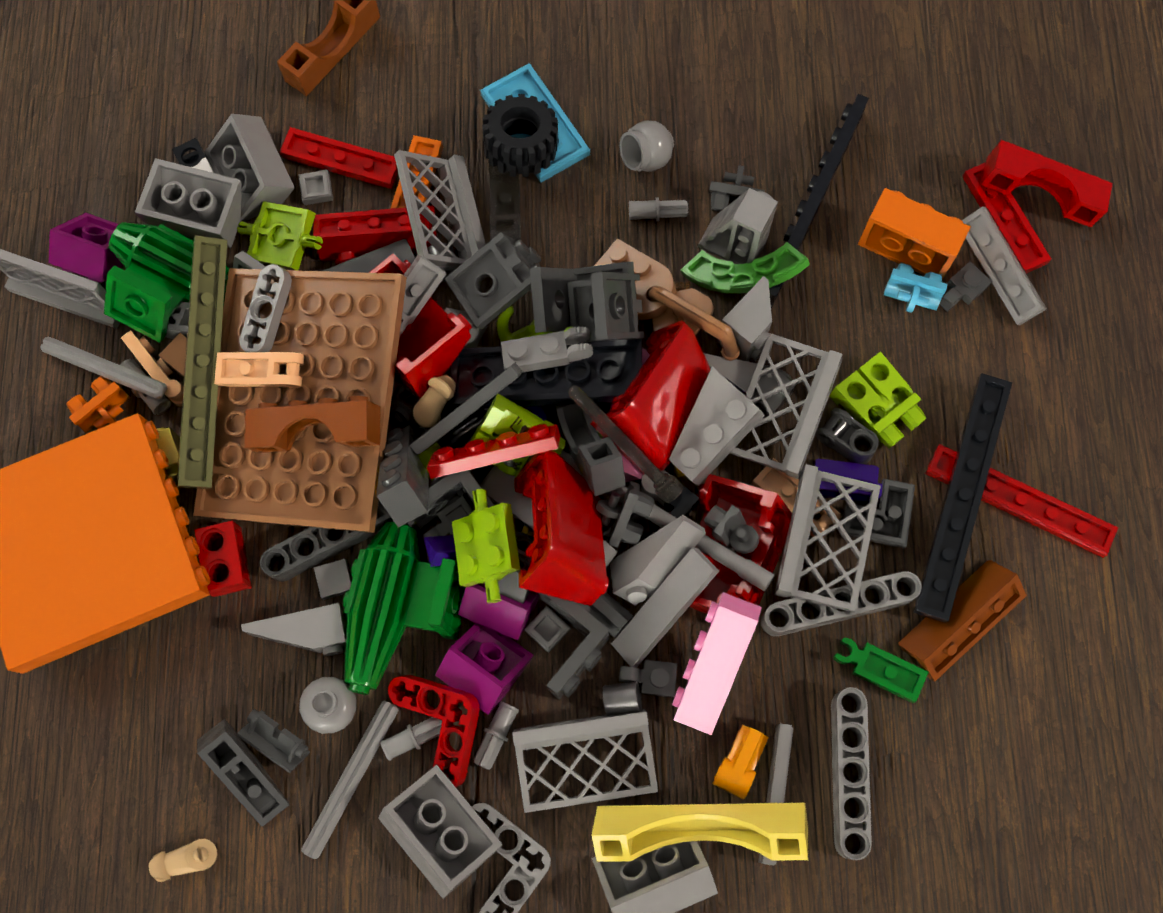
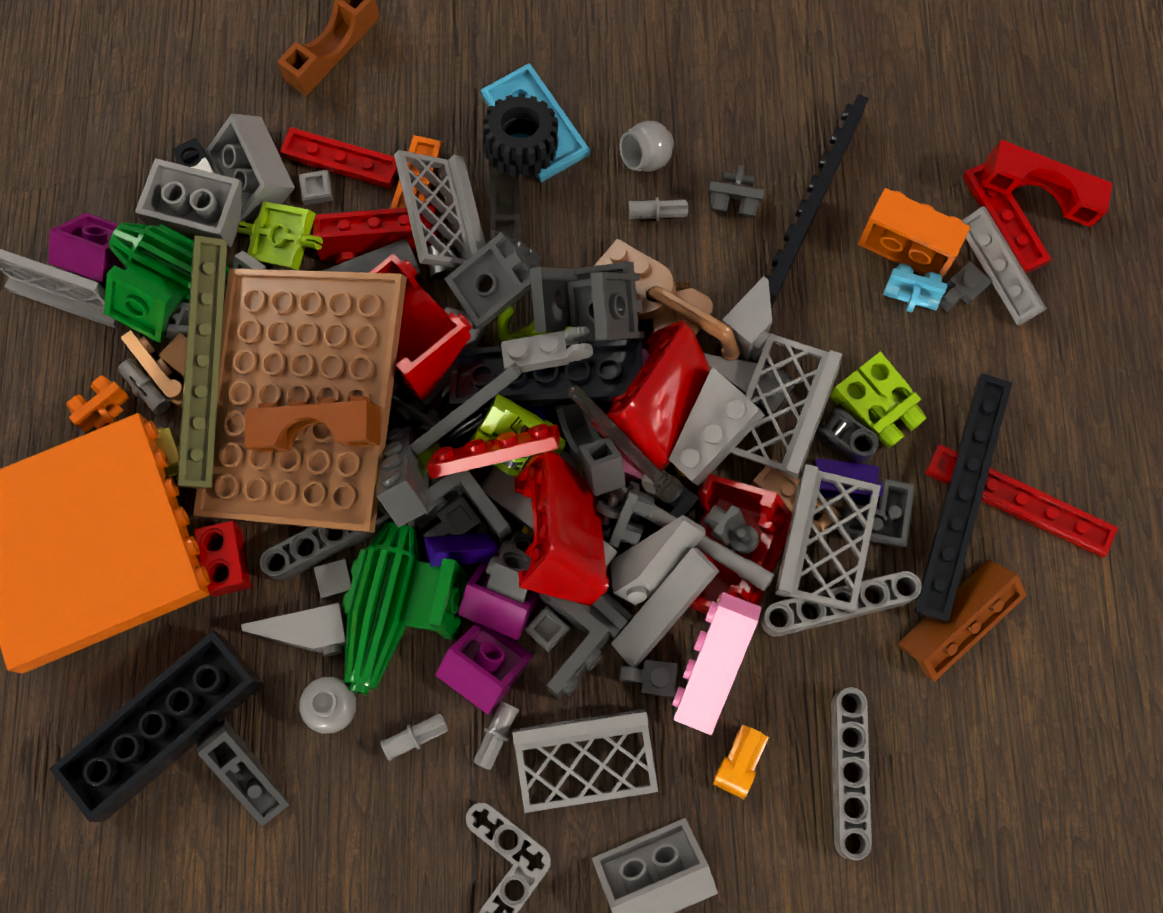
light grey axle [40,336,167,399] -> none
tan piece [149,839,217,882] -> none
light nougat plate [214,352,304,388] -> none
dark grey hinge [237,709,310,773] -> none
light grey beam [240,264,292,352] -> none
light grey axle [301,701,398,859] -> none
light grey slope [378,765,503,899] -> none
red beam [388,674,480,787] -> none
light grey hinge [399,254,446,337] -> none
tan piece [413,375,456,428] -> none
lime plate [452,489,520,603] -> none
light yellow arch [591,803,808,862] -> none
flat silver beam [603,681,642,716] -> none
bright green tile [680,242,810,293] -> none
light grey wedge [697,188,778,264] -> none
light grey tile [758,723,793,866] -> none
green plate [833,638,929,703] -> none
none -> black brick [49,630,264,822]

